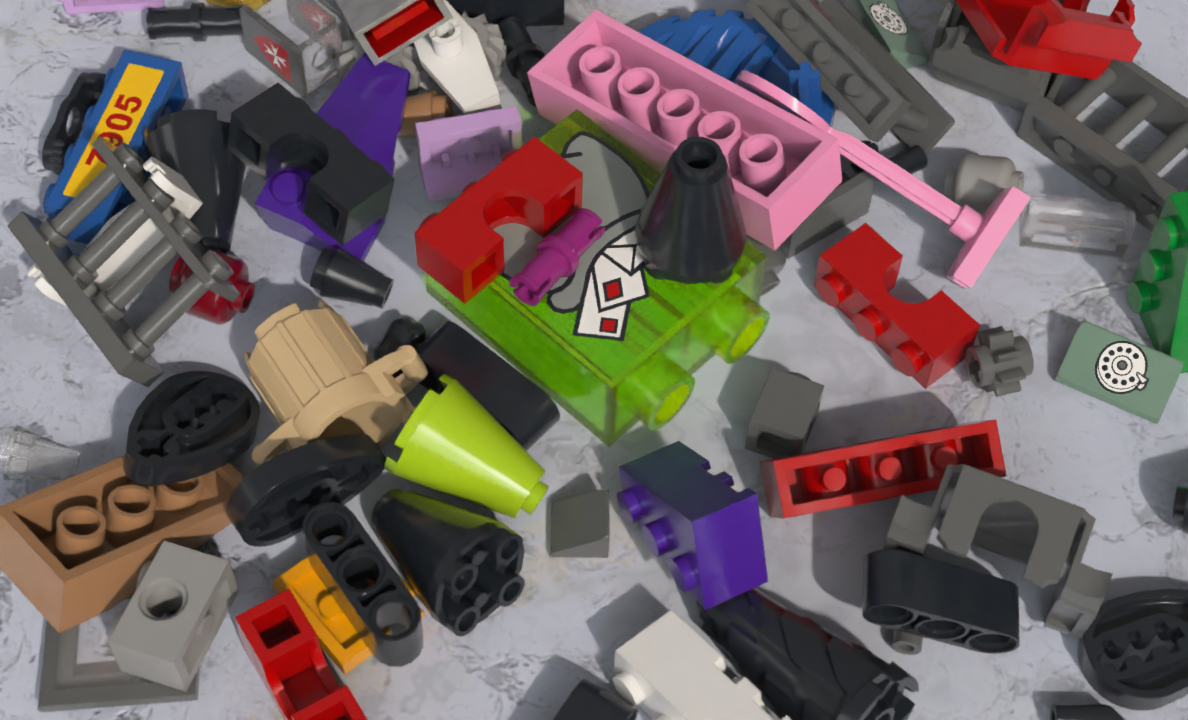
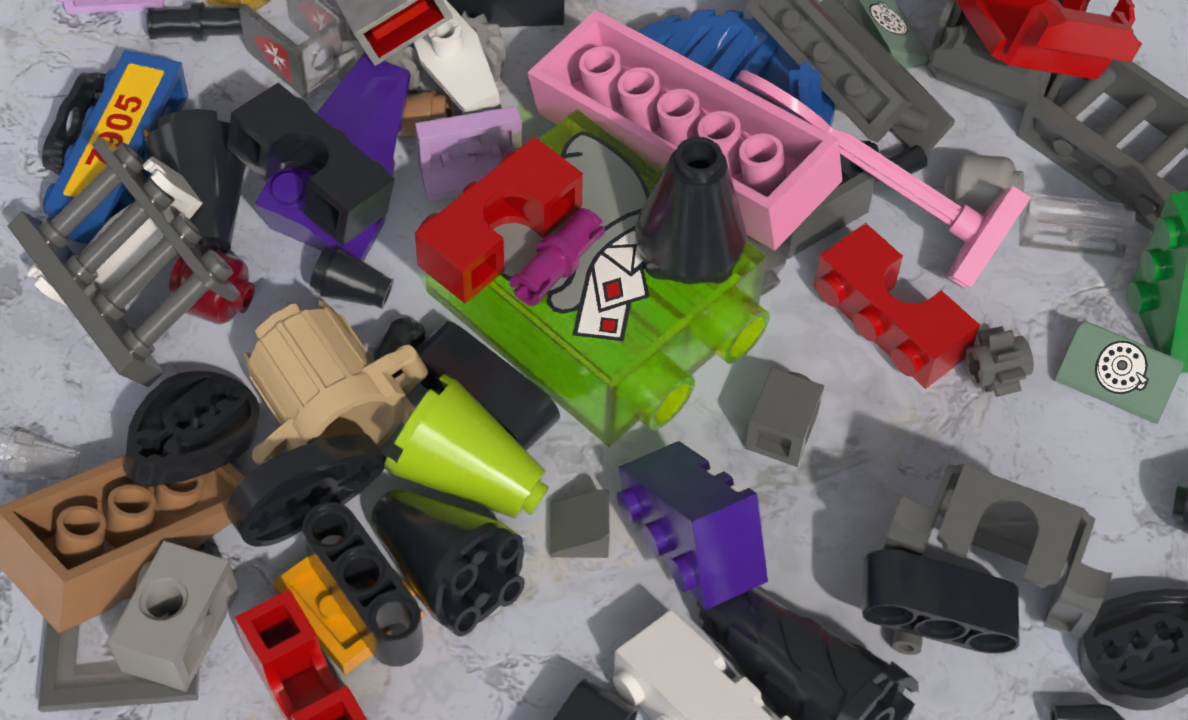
black pin [498,16,545,106] -> none
red brick [760,419,1007,519] -> none

